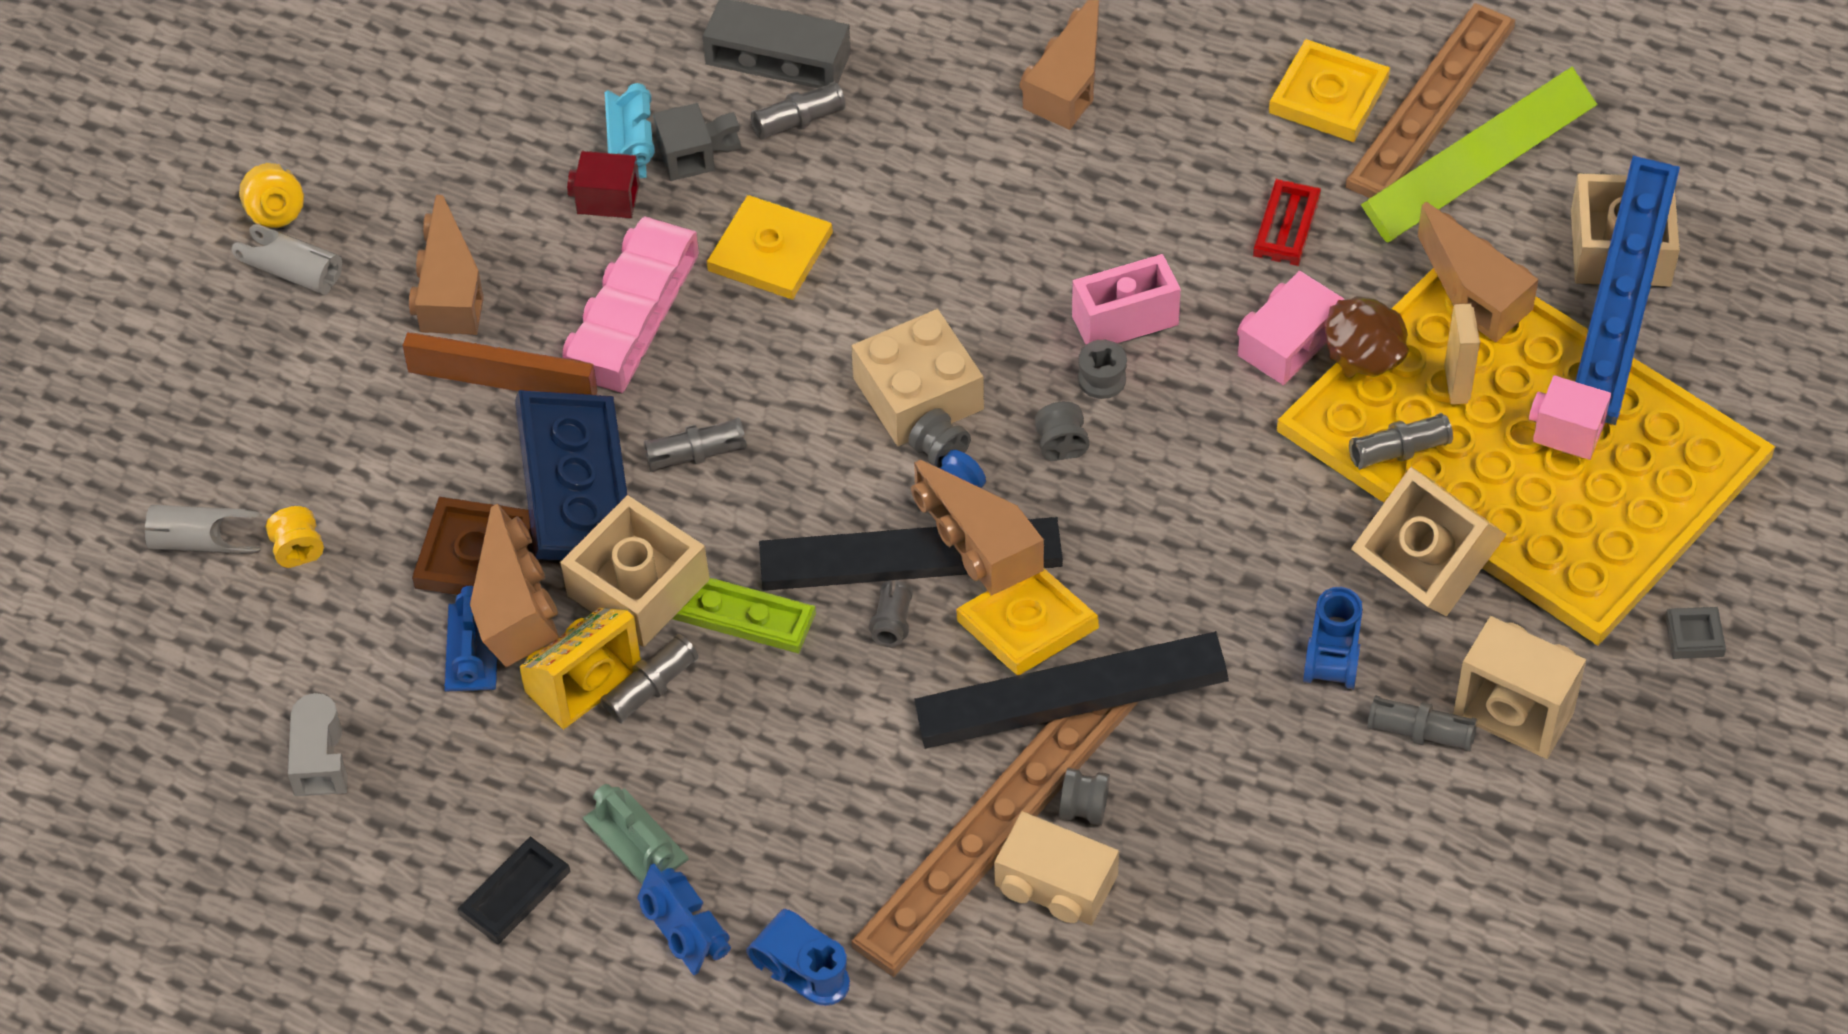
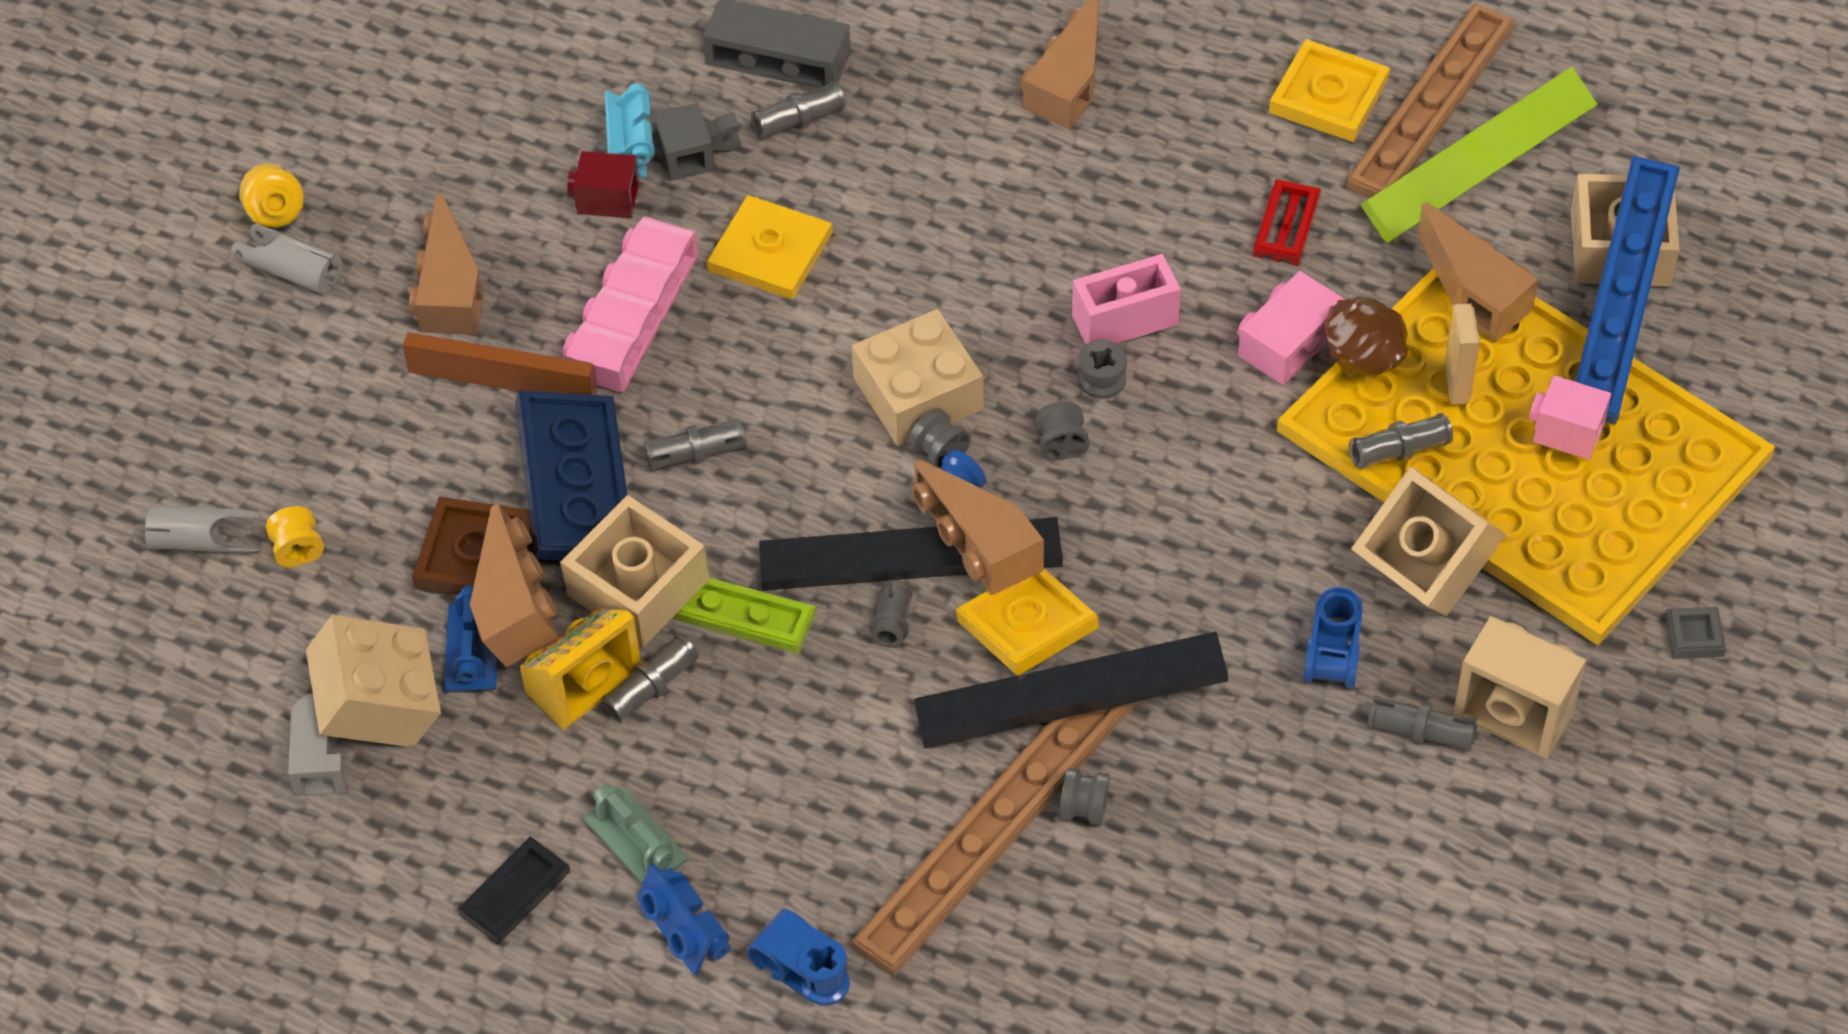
tan brick [995,811,1119,926] -> none
none -> tan brick [306,614,441,747]

